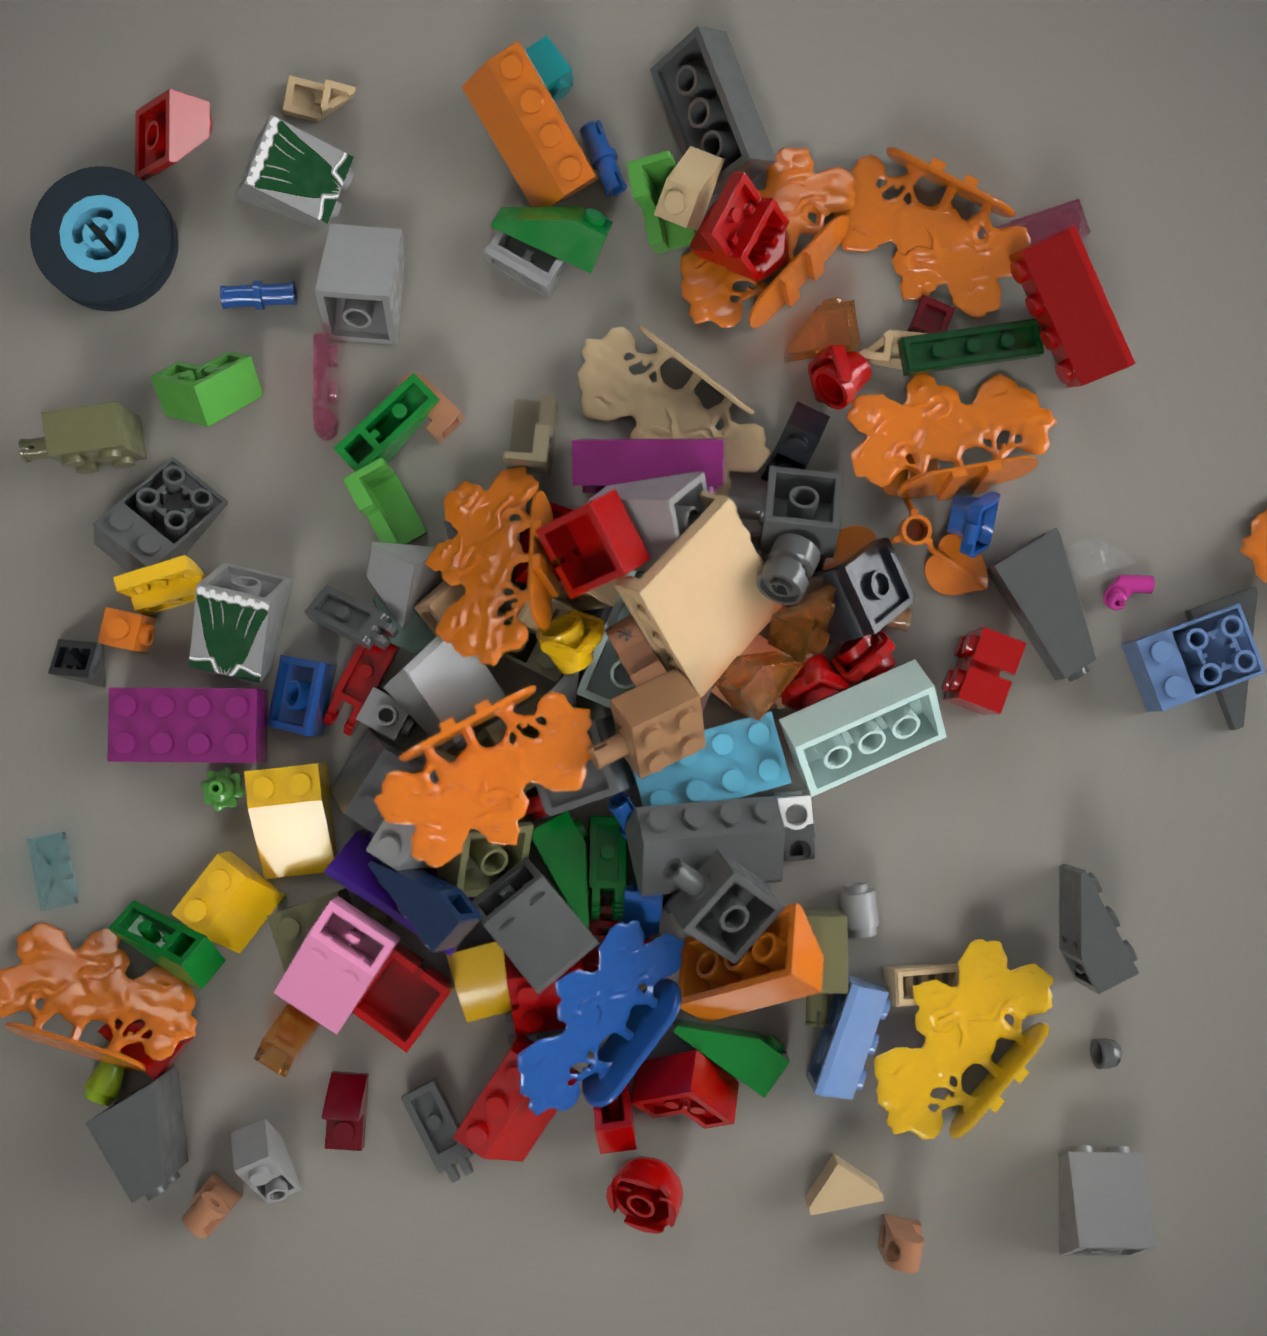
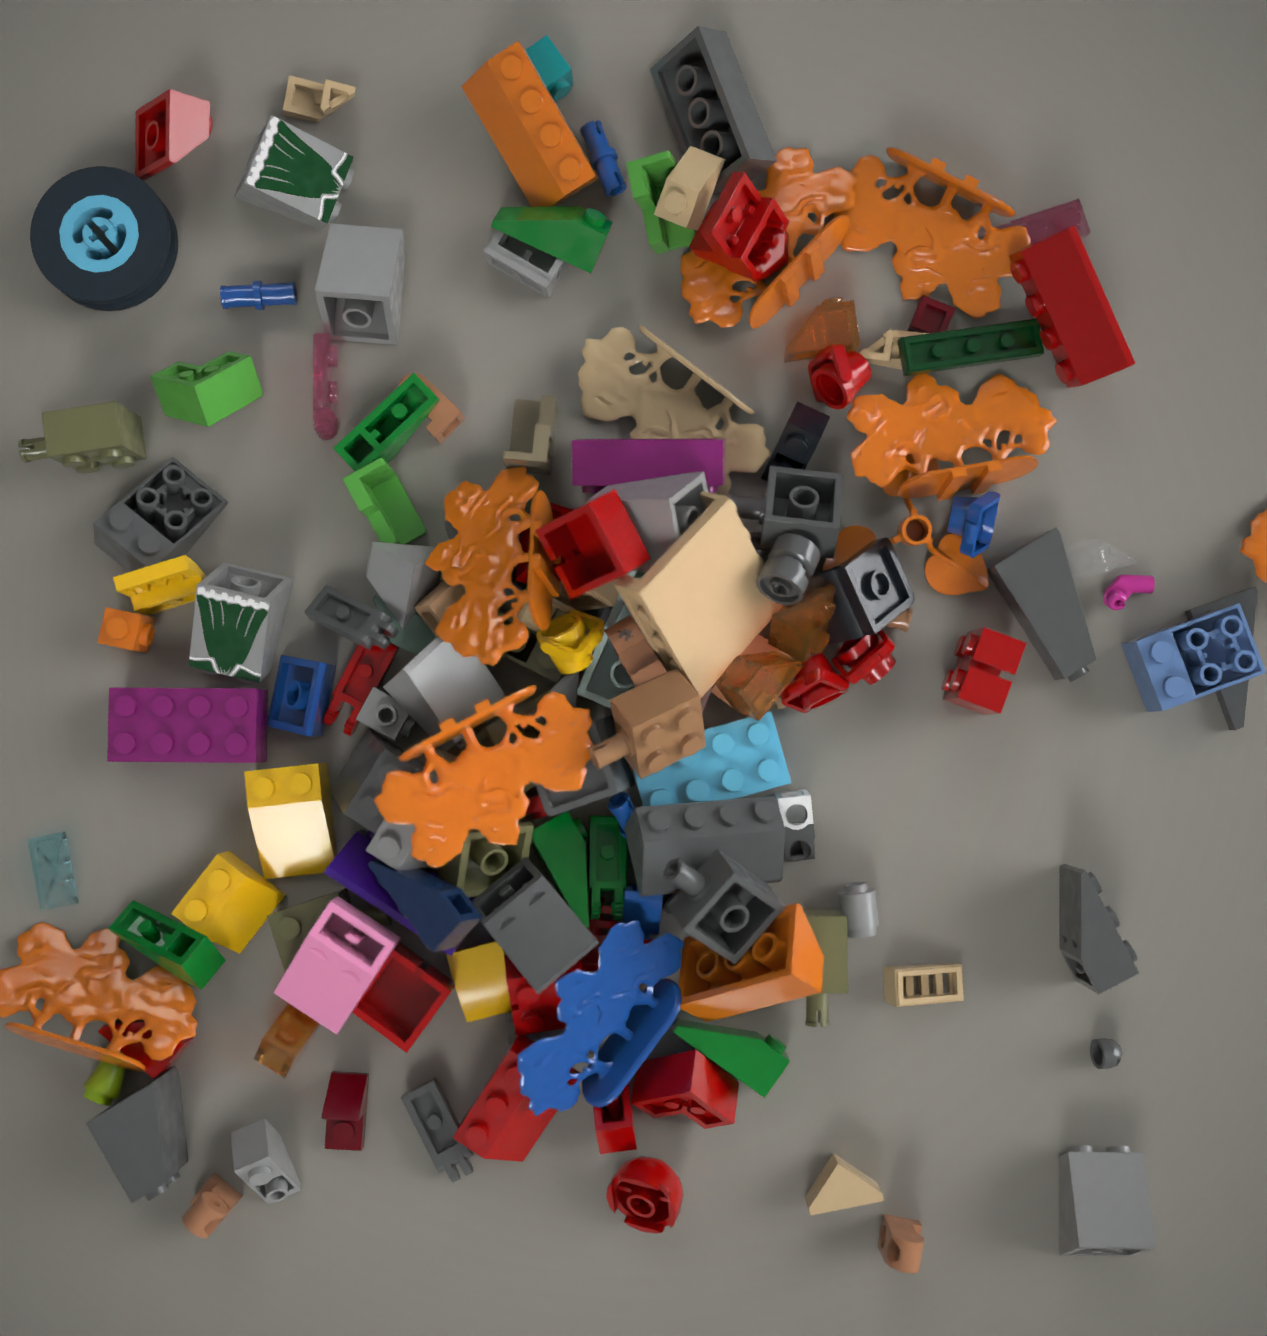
black slope [48,639,105,688] -> none
bright green plant [201,767,245,811] -> none
light aqua brick [779,659,947,797] -> none
medium blue slope [806,974,891,1099] -> none
yellow plant [874,939,1054,1140] -> none

